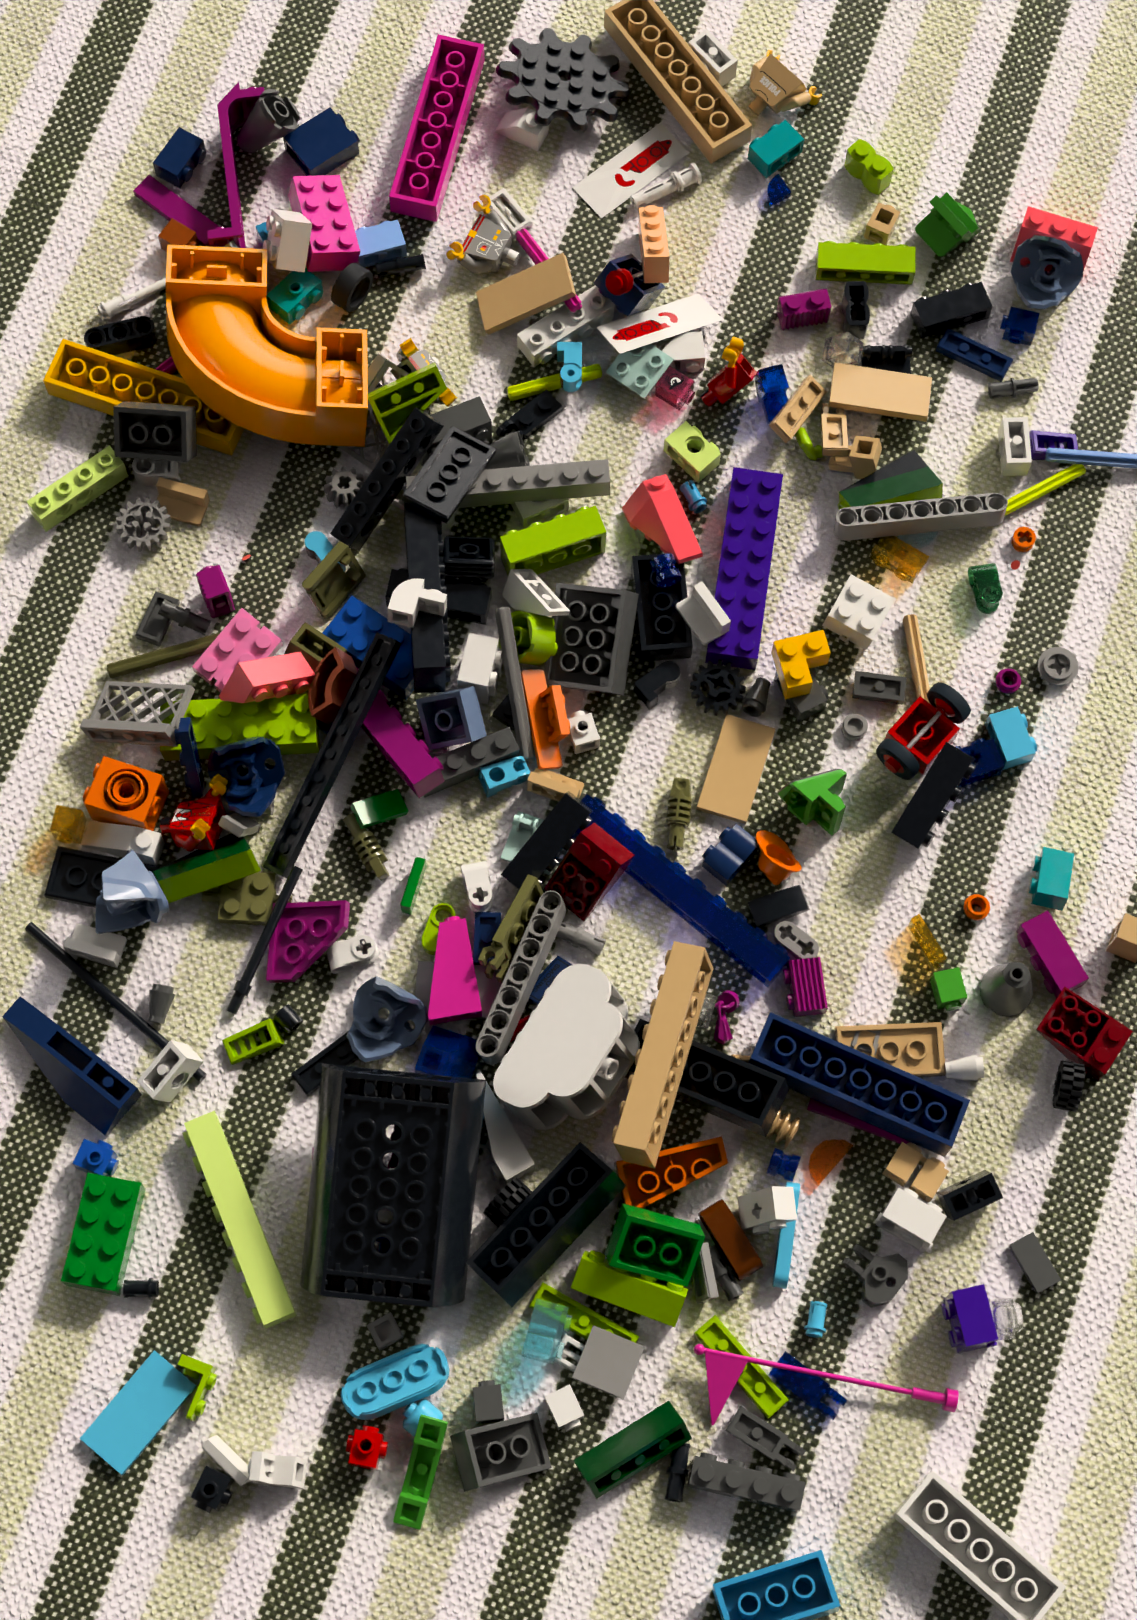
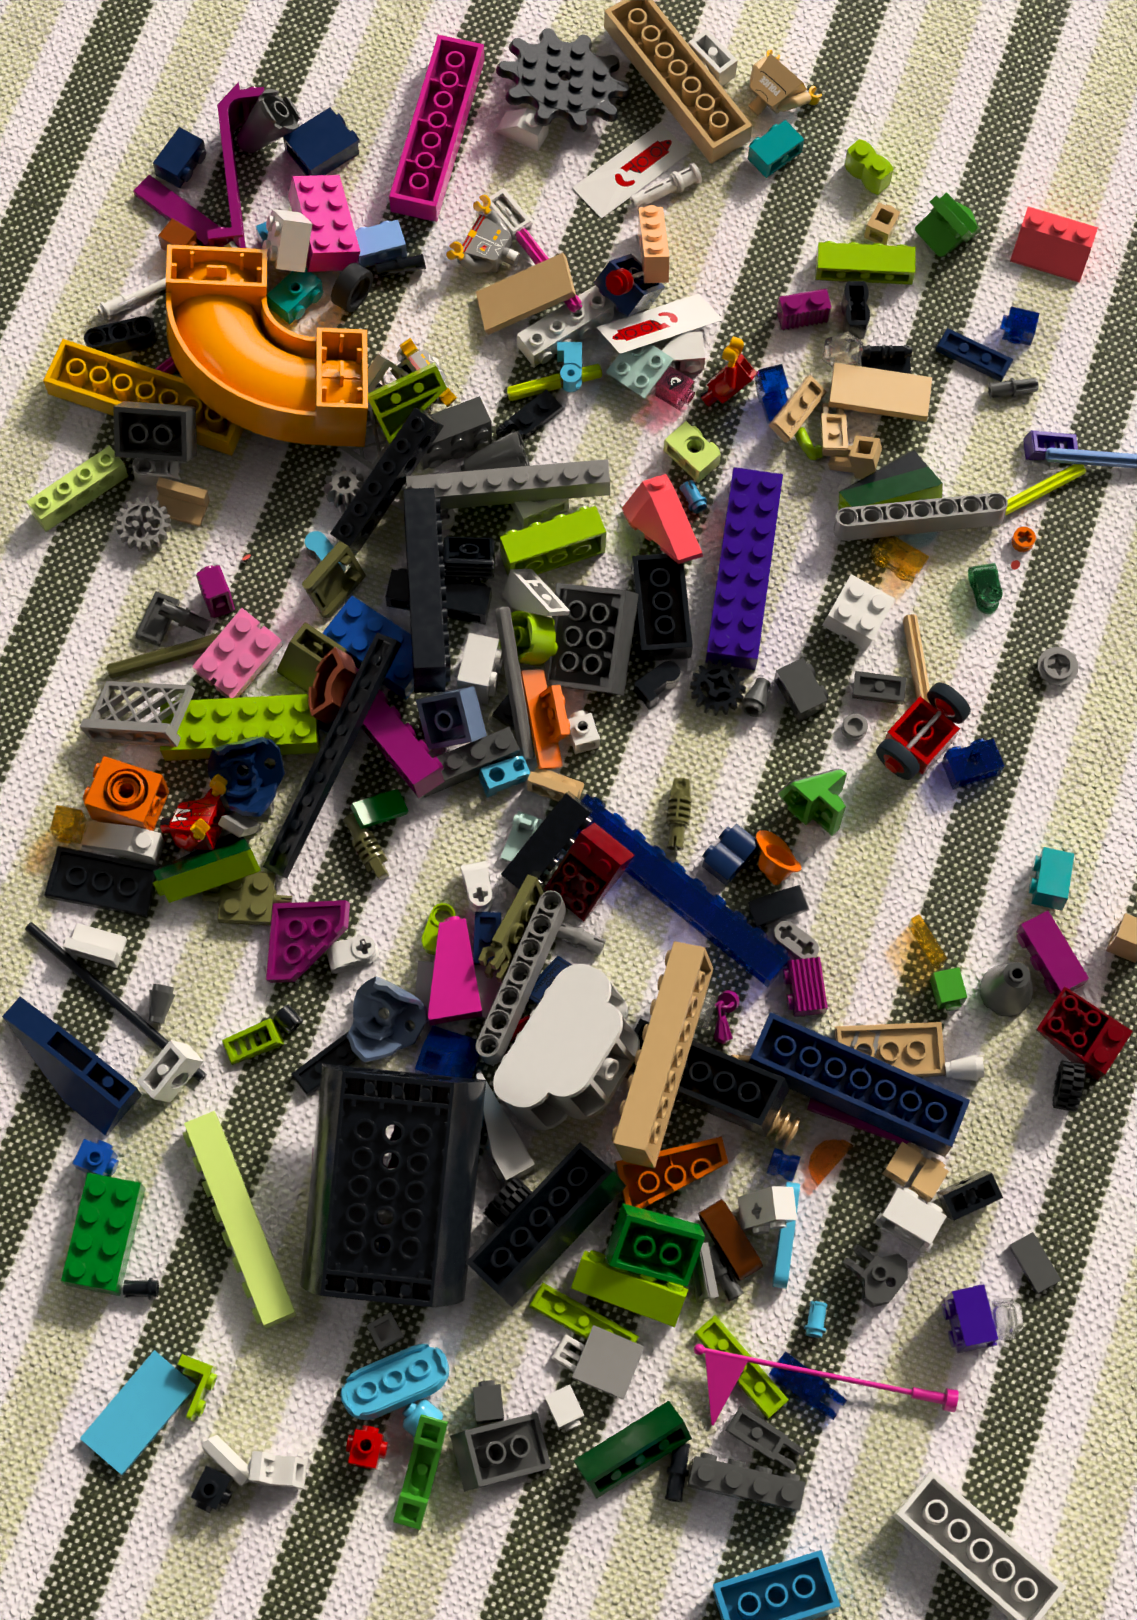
sand blue piece [95,849,169,934] -> none
dark blue plate [175,717,205,798] -> none
coral slope [219,652,315,703] -> none
black bar [227,865,303,1015] -> none
white brick [387,579,447,628] -> none
green tile [400,857,426,915] -> none
black tile [402,426,496,524] -> none
clear light blue brick [522,1298,572,1365] -> none
clear blue wheel [650,553,682,588] -> none
white panel [676,581,731,646] -> none
tan tile [696,714,775,824] -> none
clear blue tile [767,174,791,207] -> none
yellow brick [771,630,831,699] -> none
black brick [891,742,976,849] -> none
black brick [910,282,993,339] -> none
orange plate [963,894,990,920] -> none
medium azure brick [985,706,1037,770] -> none
magenta plate [995,669,1021,694] -> none
white brick [998,417,1032,476] -> none
sand blue piece [1010,235,1083,309] -> none

